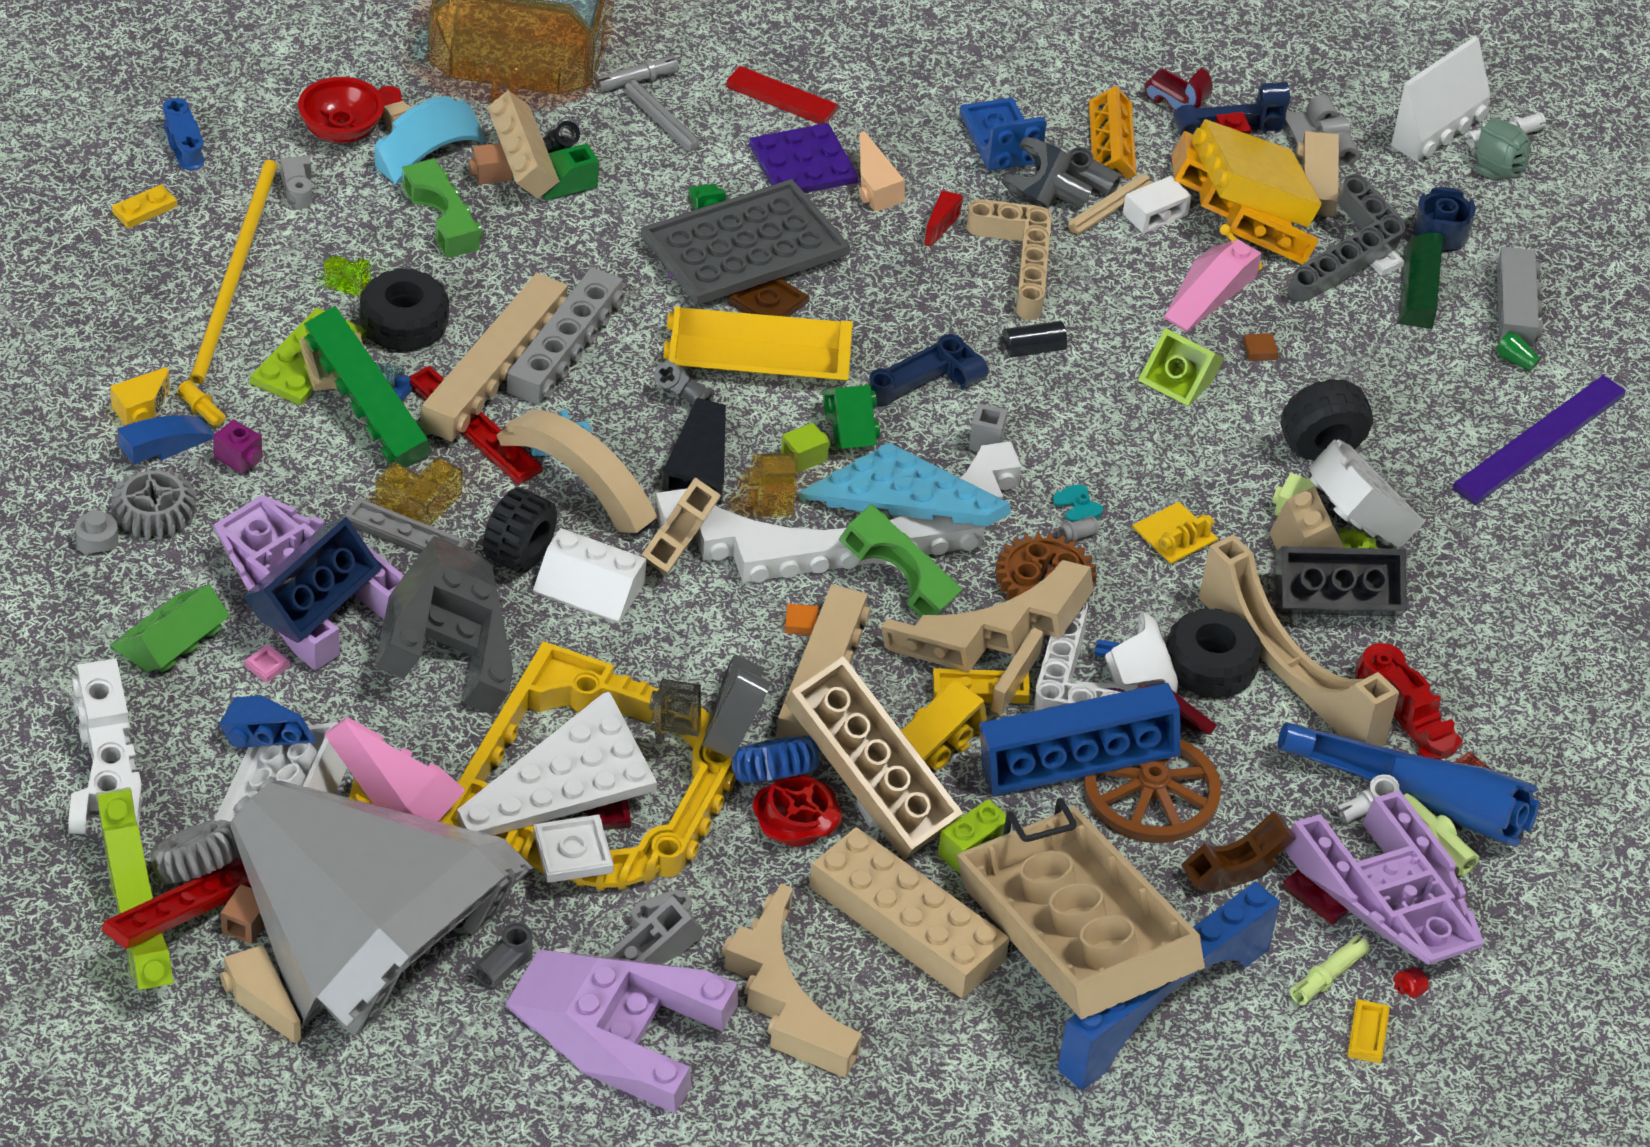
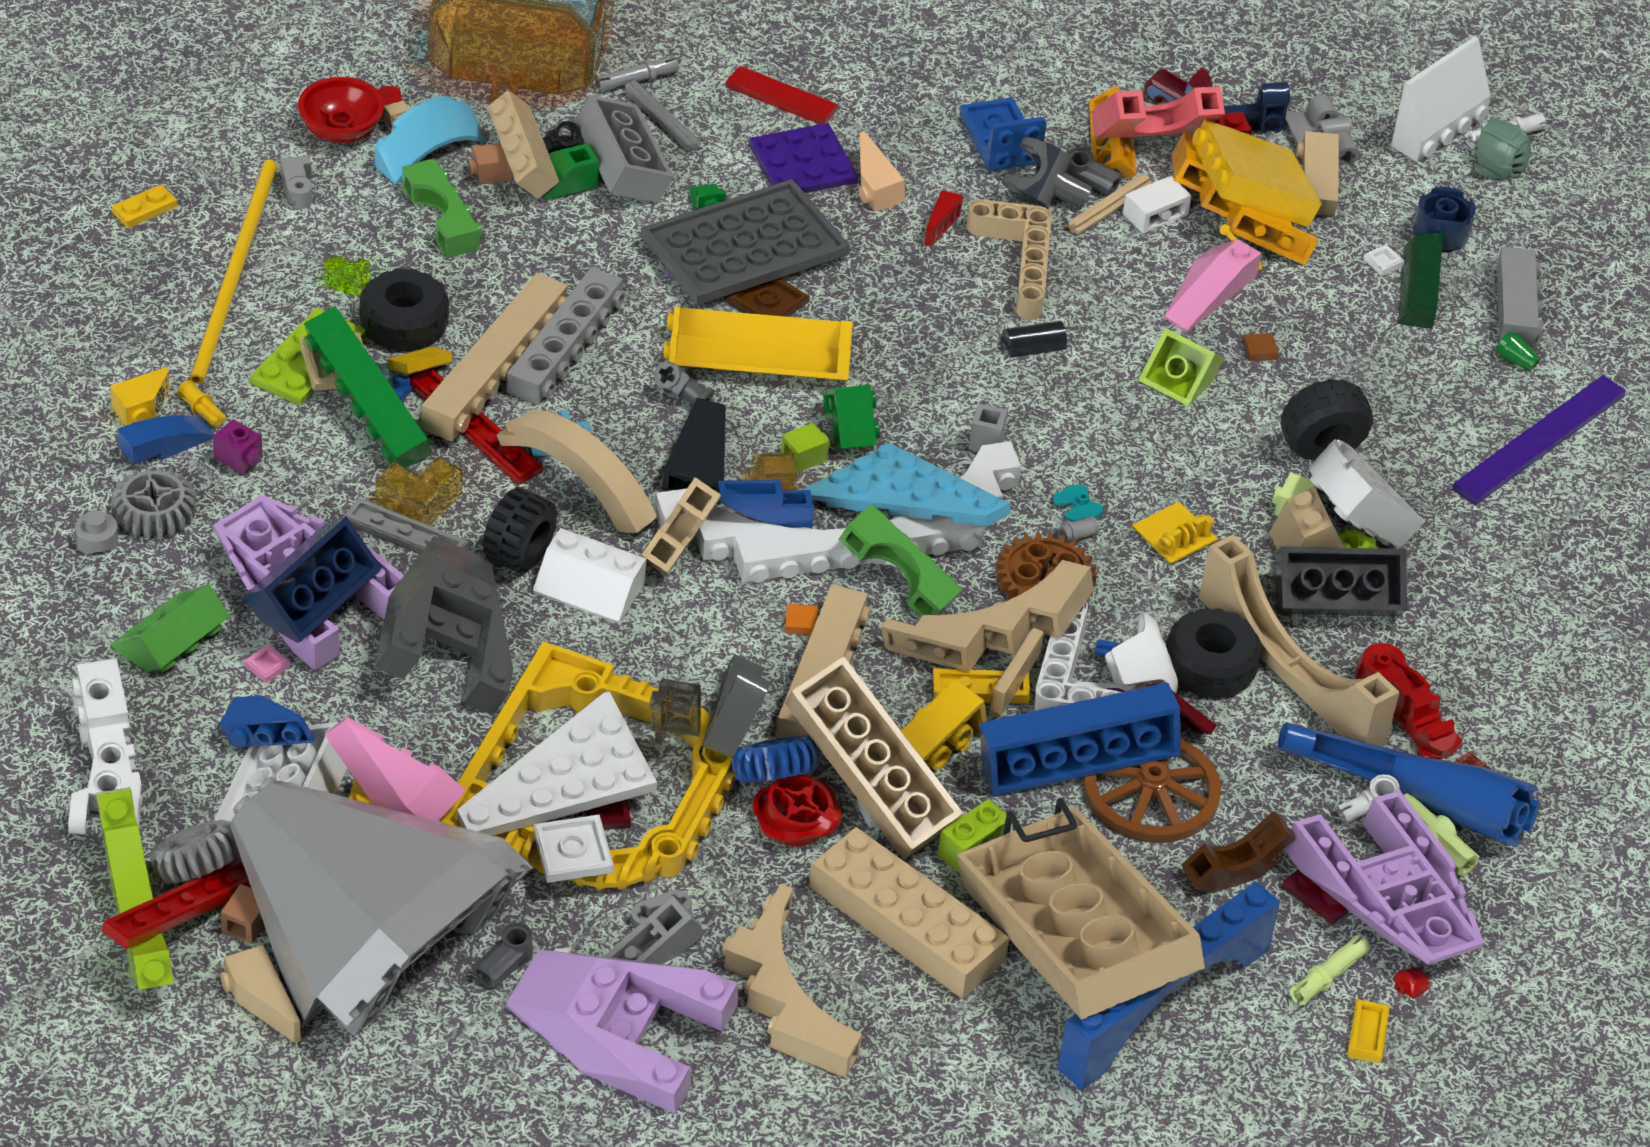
blue piece [163,98,205,171] -> none
dark blue piece [868,334,988,407] -> none
dark grey beam [1287,174,1405,302] -> none
none -> yellow tile [387,347,452,375]
none -> light grey brick [575,95,674,203]
none -> blue slope [718,480,814,528]
none -> coral arch [1091,87,1225,139]

